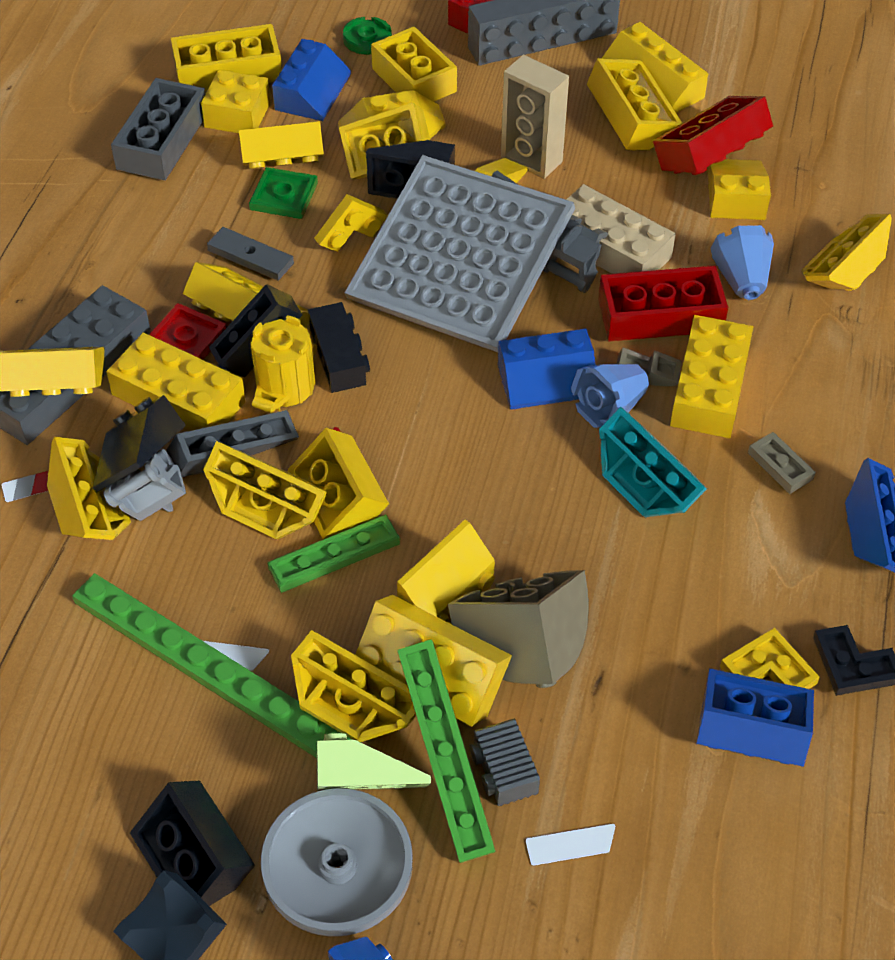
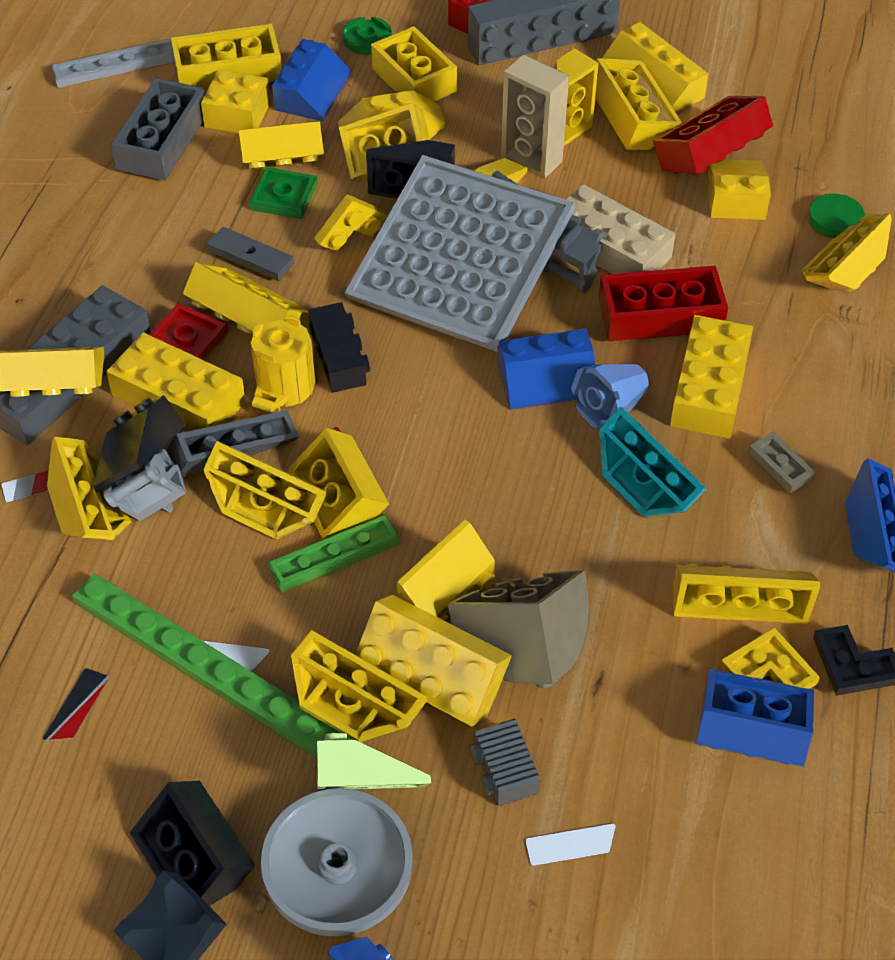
black brick [209,284,302,377] -> none
bright green plate [397,639,496,863] -> none
dark tan slope [616,347,682,386] -> none
medium blue cone [710,225,774,300] -> none
none -> sticker [43,668,109,740]
none -> light grey tile [51,33,199,88]
none -> yellow slope [555,48,598,146]
none -> yellow slope [673,564,820,624]
none -> green tile [809,193,865,238]

